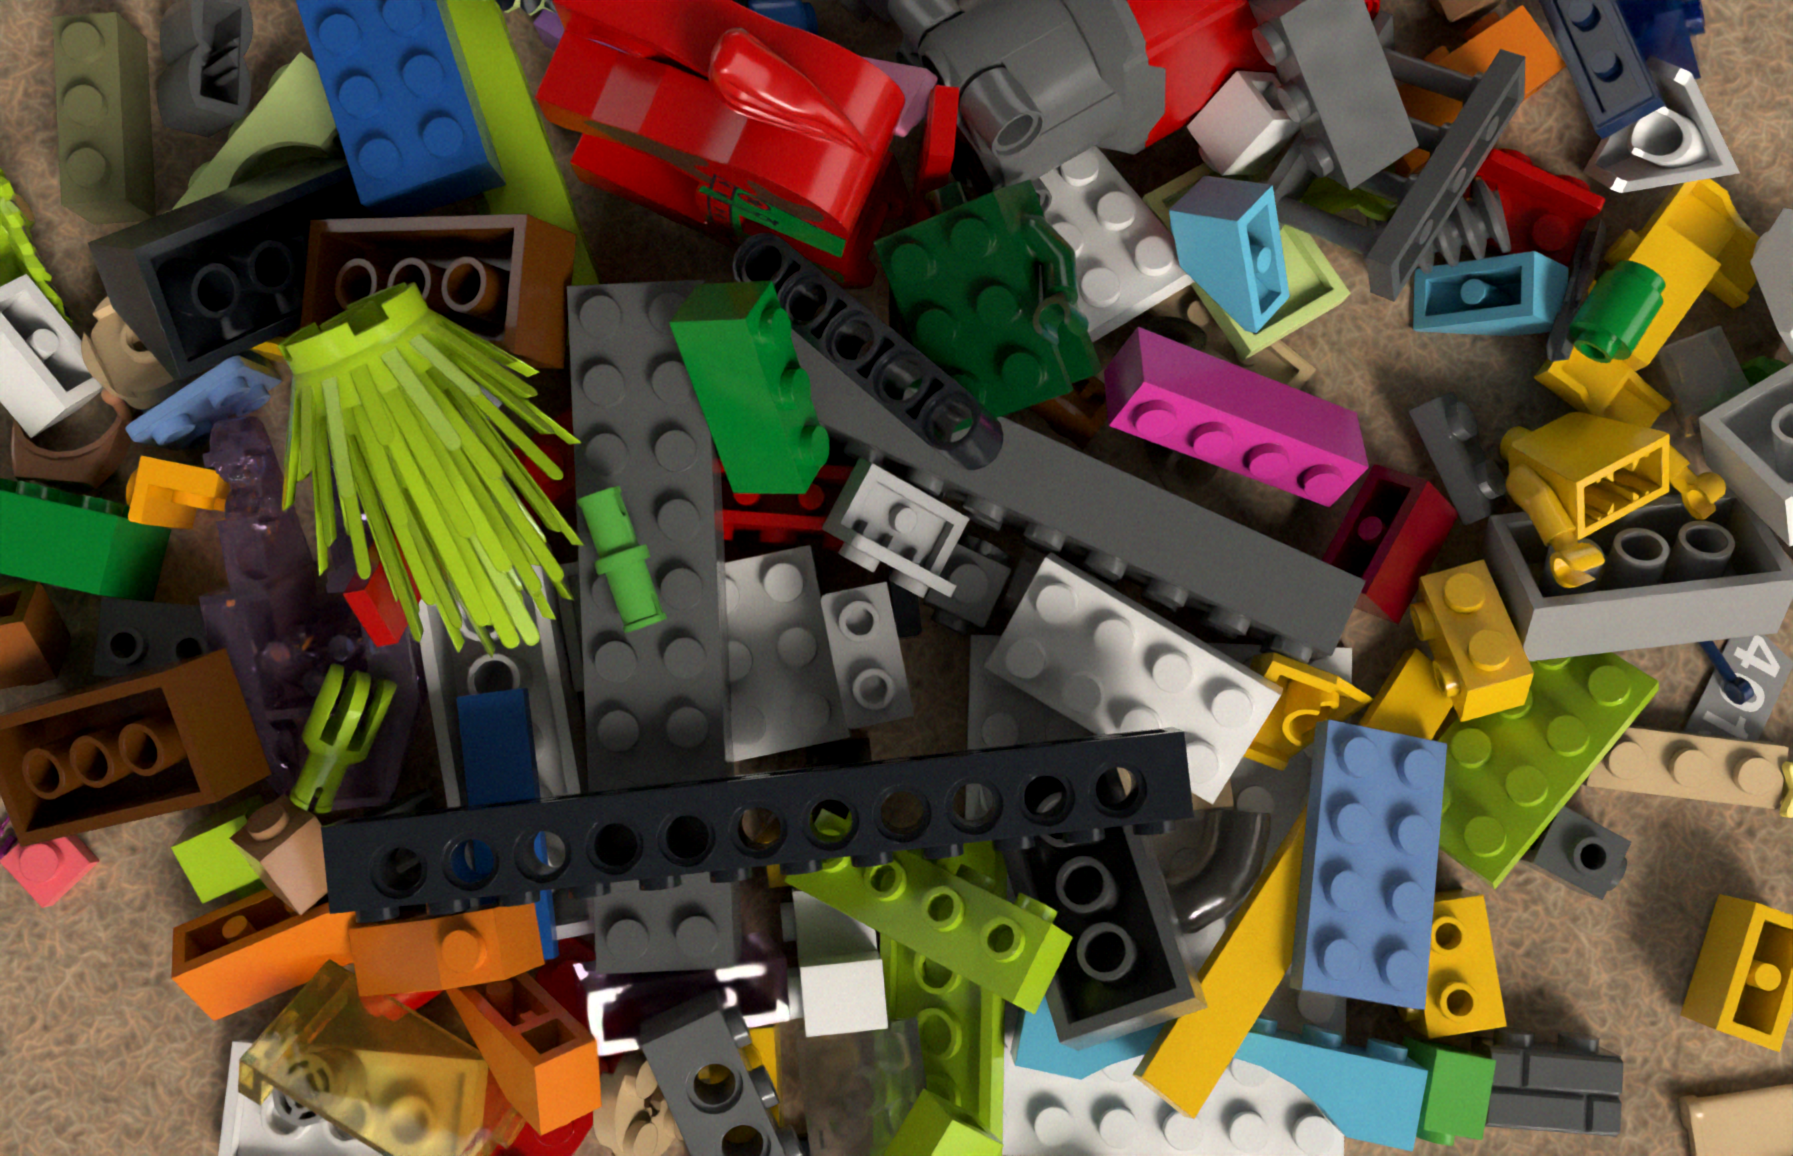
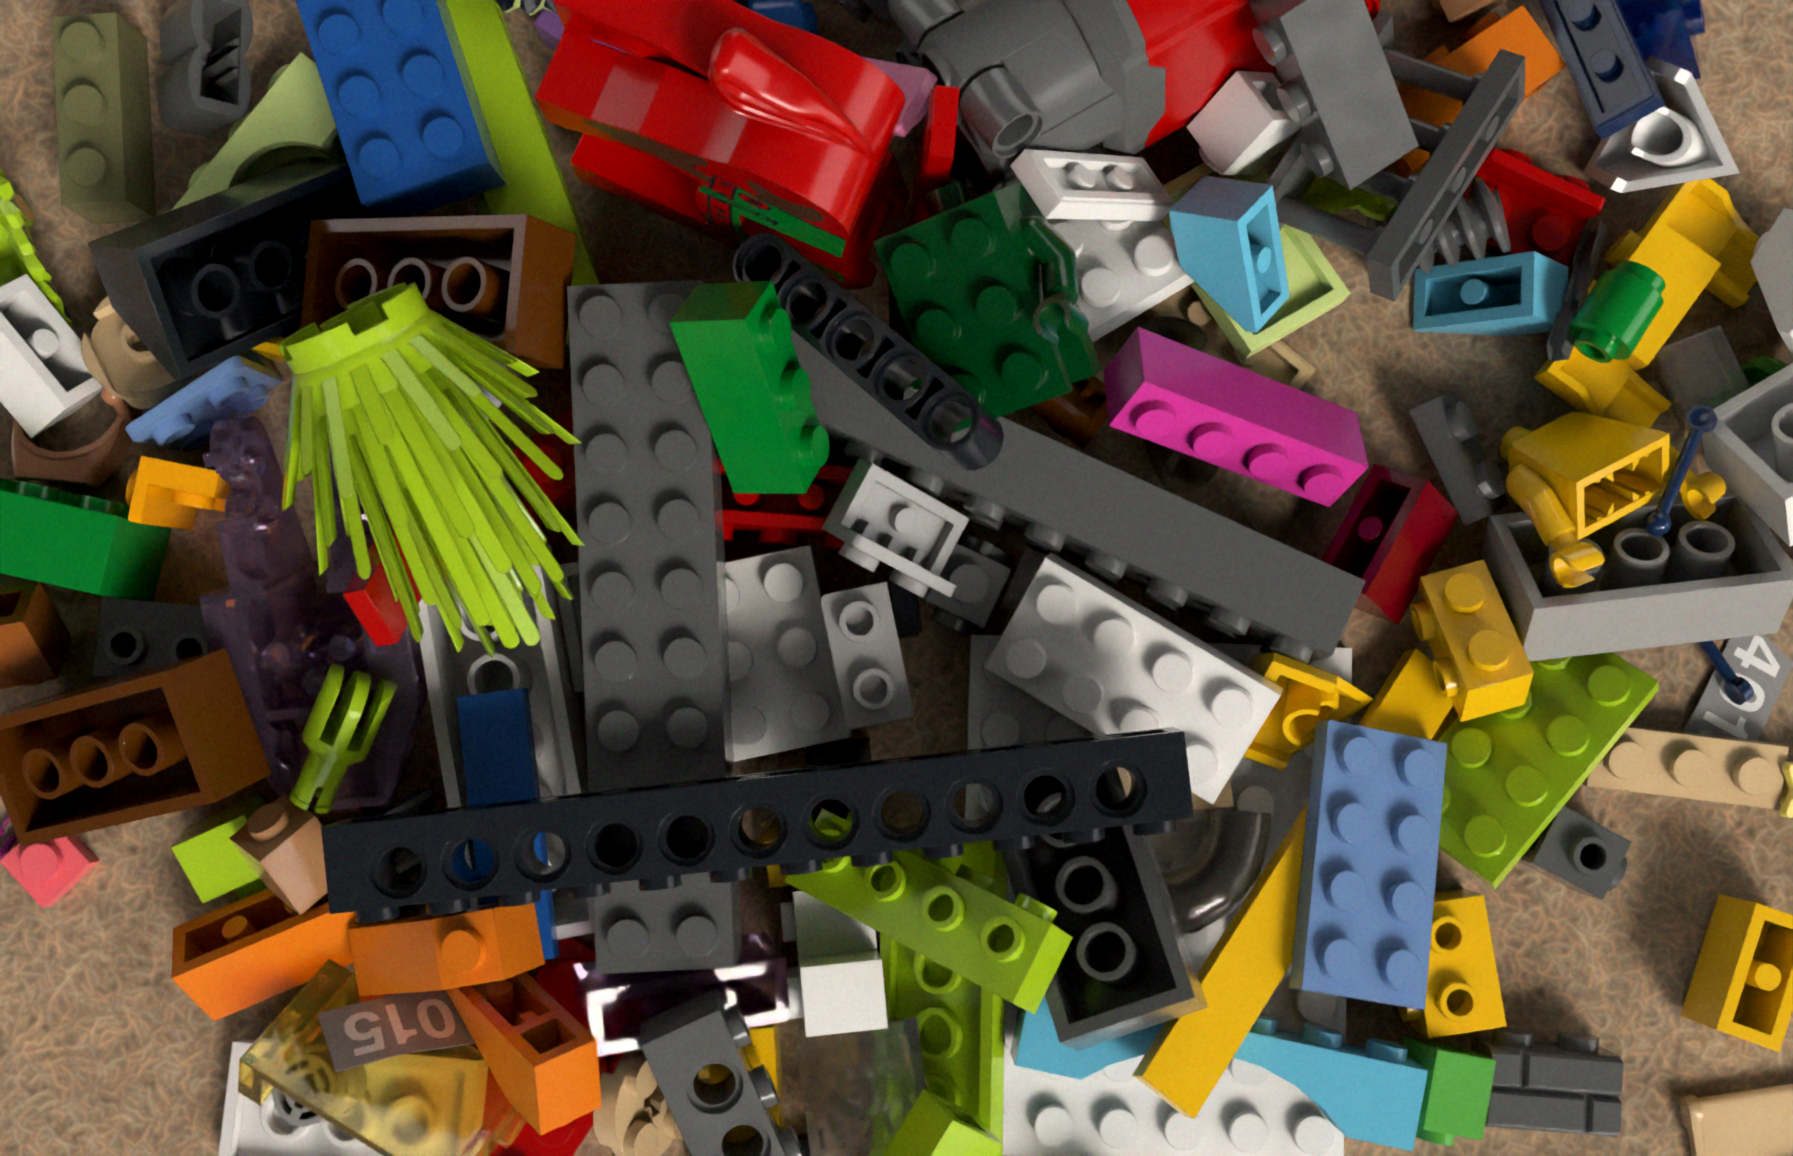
bright green pin [577,485,667,633] -> none
none -> light grey sticker [317,990,475,1072]
none -> white tile [1010,149,1174,221]
none -> dark blue hinge [1644,404,1718,536]

